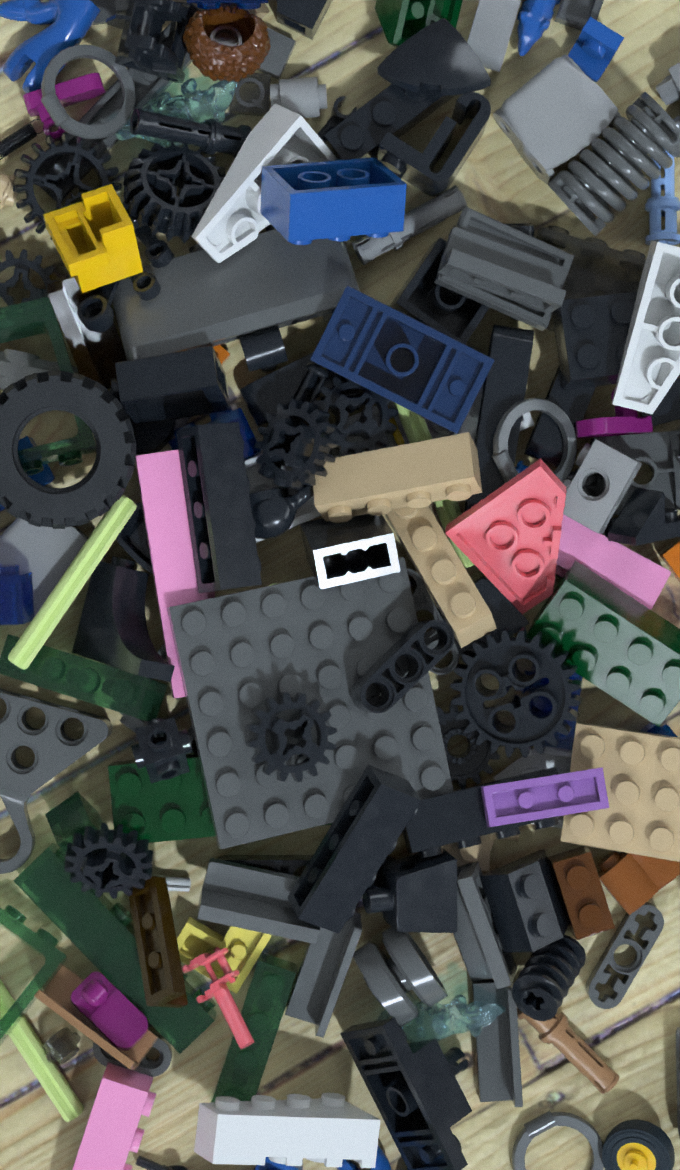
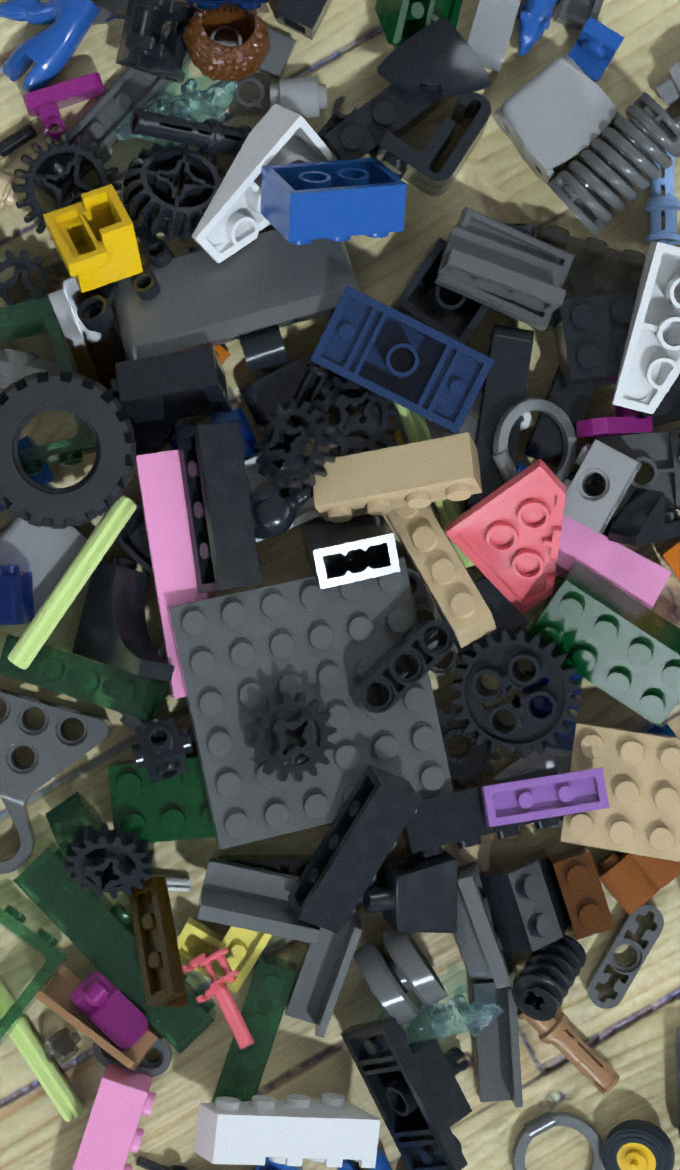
dark grey piece [41,45,136,139] -> none
light grey pin [352,185,467,265] -> none

